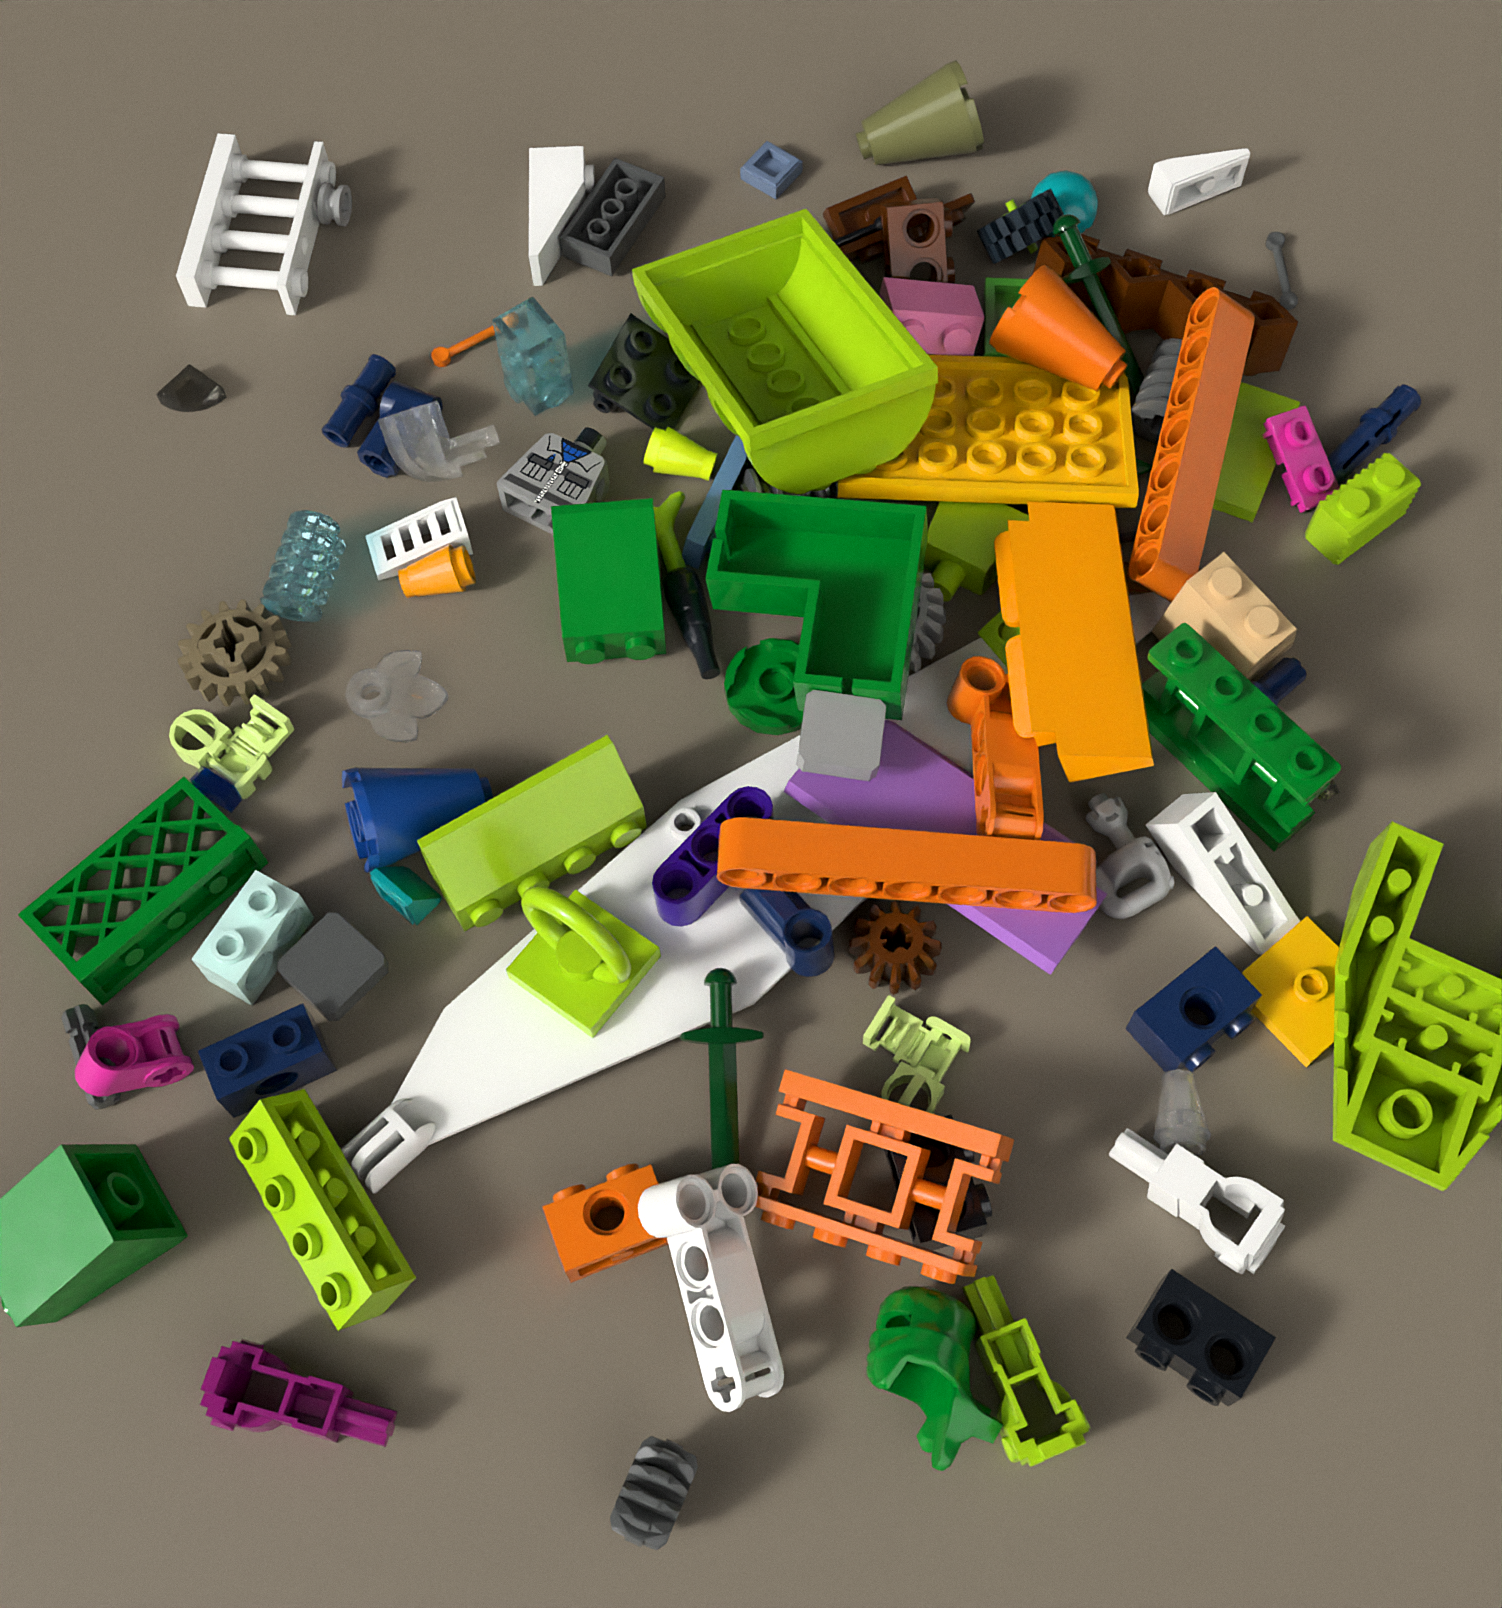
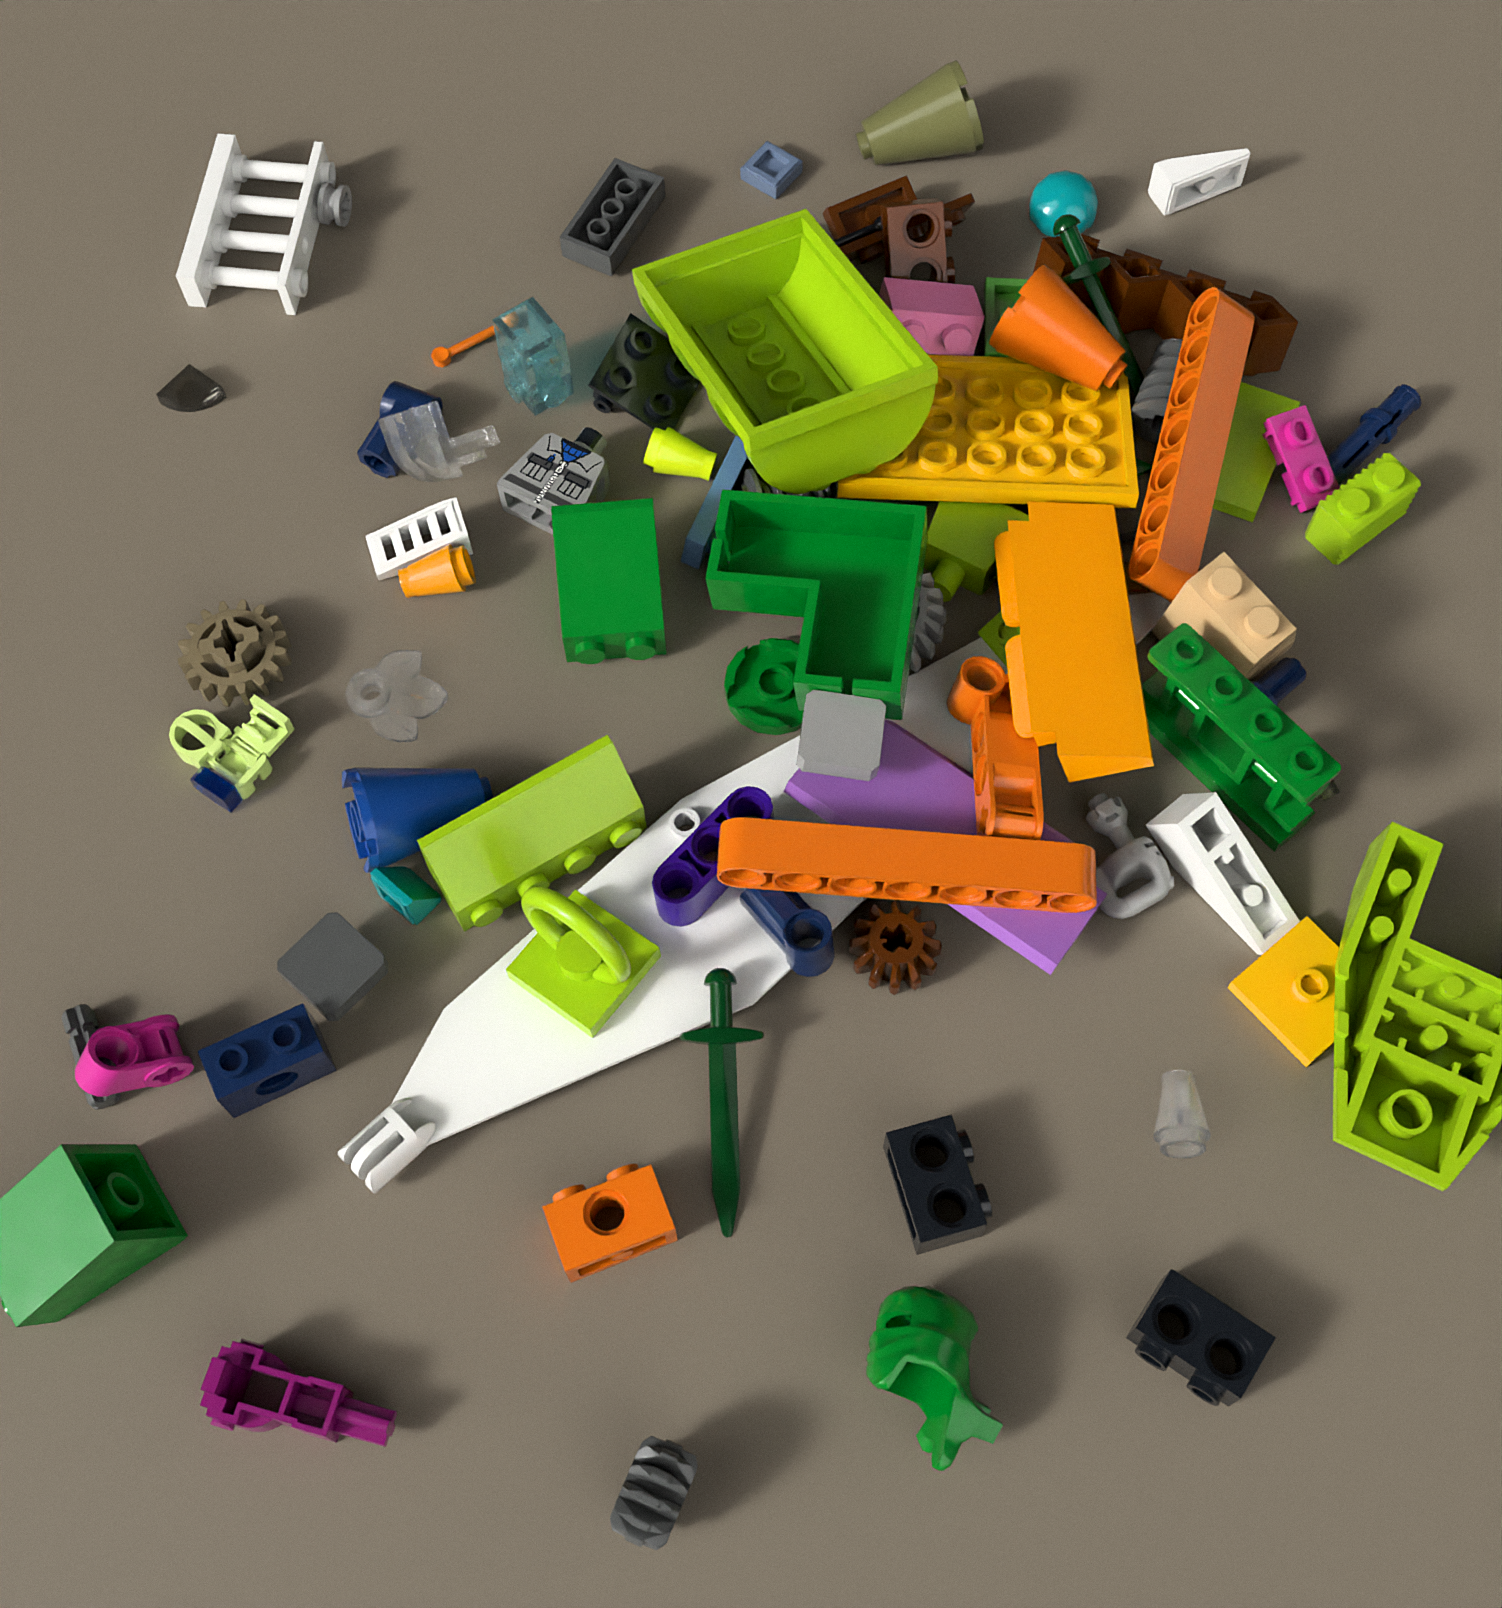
green fence [18,776,269,1006] -> none
light aqua brick [192,870,314,1006] -> none
lime brick [229,1089,416,1331] -> none
clear light blue piece [260,510,346,623] -> none
dark blue pin [321,354,396,448] -> none
white slope [529,146,596,286] -> none
white piece [638,1164,784,1412] -> none
black piece [654,491,721,680] -> none
orange fence [755,1069,1014,1285] -> none
yellowish green piece [863,995,971,1114] -> none
lime piece [962,1275,1091,1467] -> none
black wheel [977,188,1064,264] -> none
white piece [1109,1128,1285,1274] -> none
dark blue brick [1125,946,1262,1078] -> none
dark grey hinge [1266,232,1298,310] -> none

